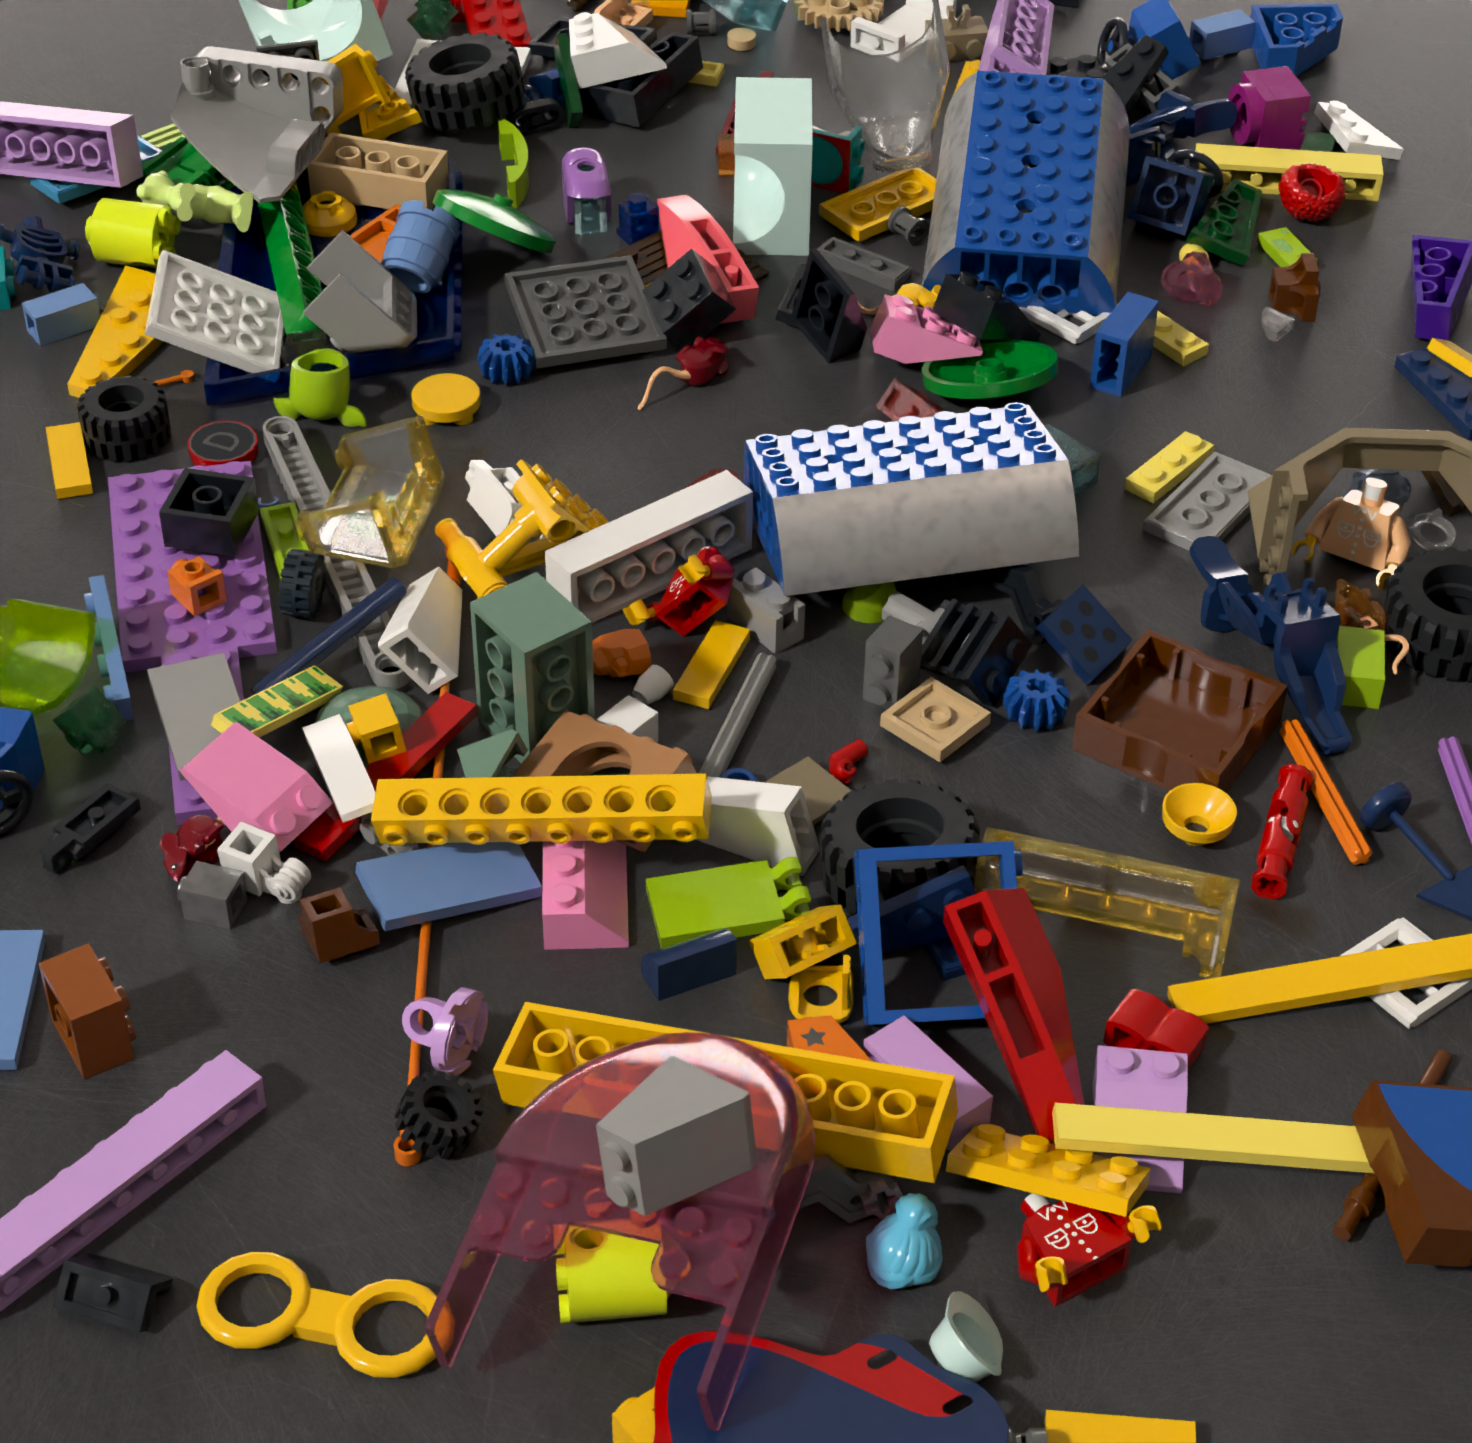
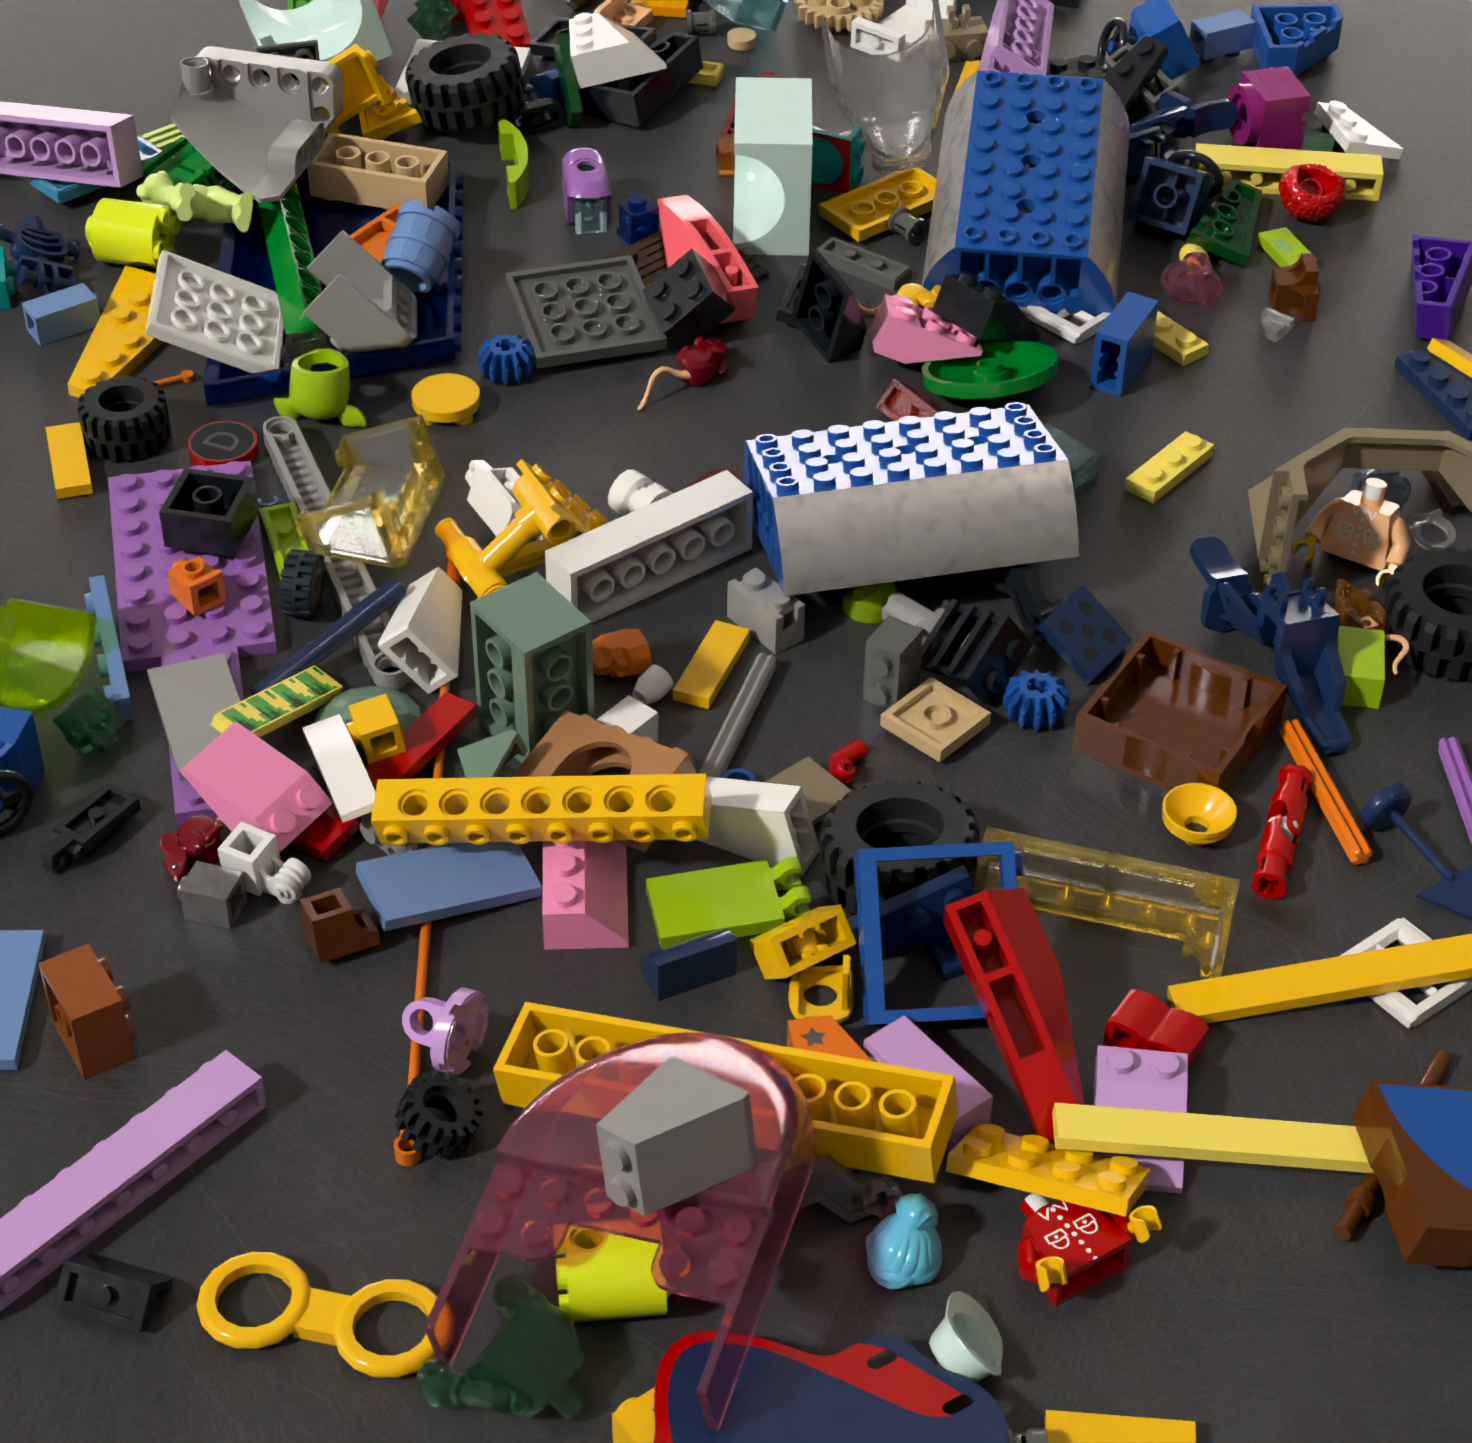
yellow piece [302,191,357,237] -> none
green dish [432,189,557,253] -> none
red torso [622,546,735,637] -> none
light grey tile [1143,452,1271,551] -> none
none -> clear green torso [417,1274,588,1421]
none -> white wheel [608,469,674,516]

